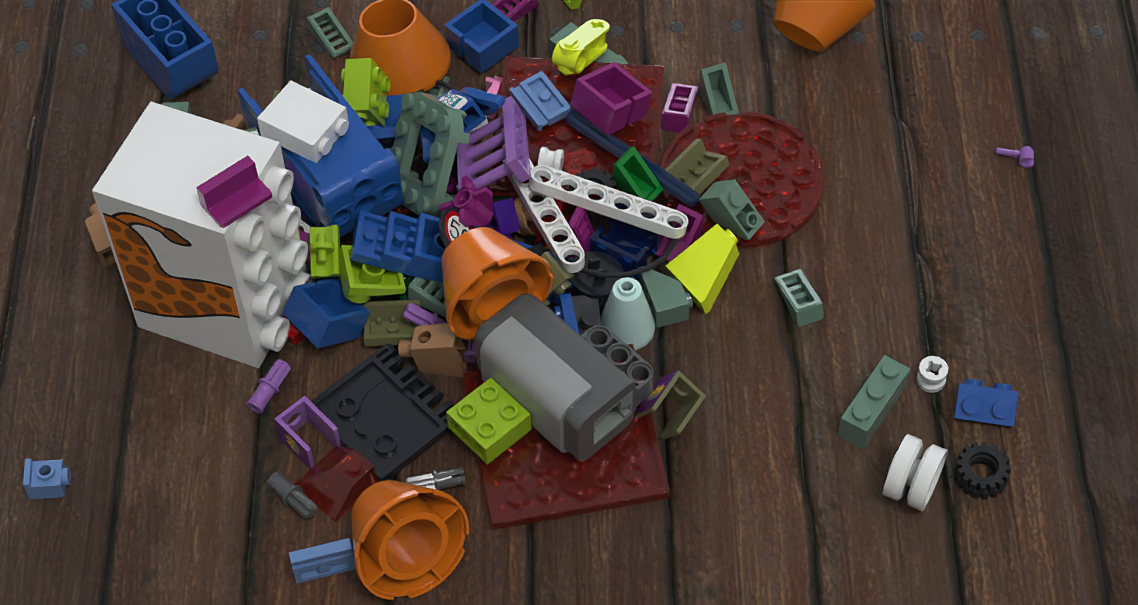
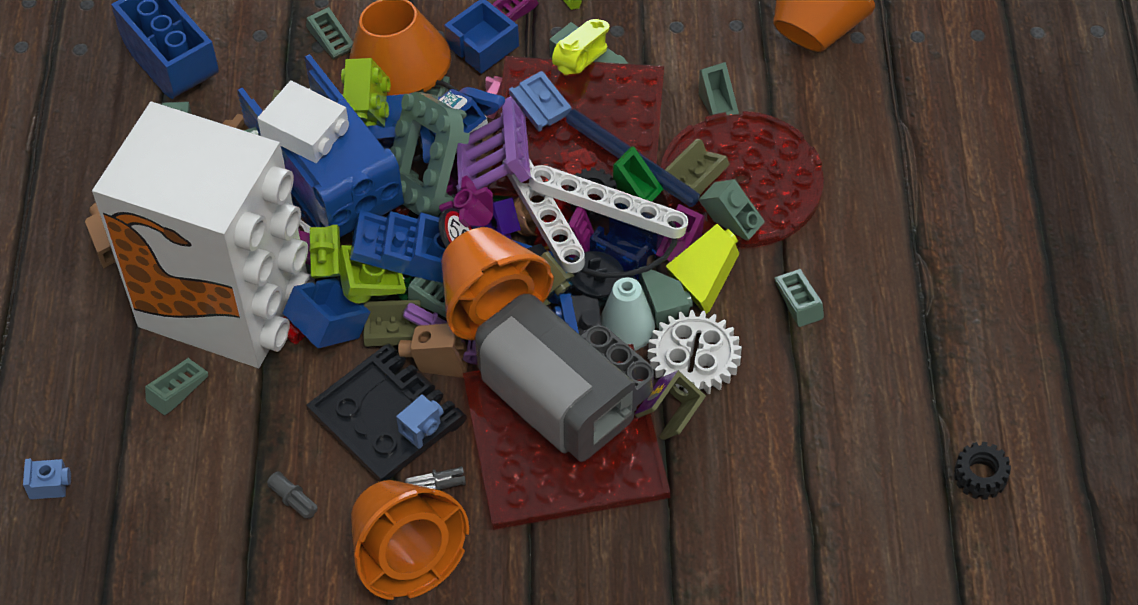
magenta panel [196,155,272,228] -> none
medium lavender axle [246,359,291,414] -> none
medium lavender piece [274,396,341,469] -> none
medium blue plate [289,538,356,584] -> none
clear red slope [294,446,378,522] -> none
lime brick [446,378,532,465] -> none
white wheel [538,147,564,171] -> none
magenta piece [570,62,653,135] -> none
magenta slope [662,83,698,133] -> none
sand green brick [838,355,910,450] -> none
white wheel [883,434,948,512] -> none
white wheel [917,356,948,393] -> none
blue bracket [954,379,1019,427] -> none
medium lavender hand [996,146,1034,168] -> none
none -> sand green slope [145,358,208,415]
none -> medium blue brick [396,395,444,449]
none -> white gear [648,310,742,394]

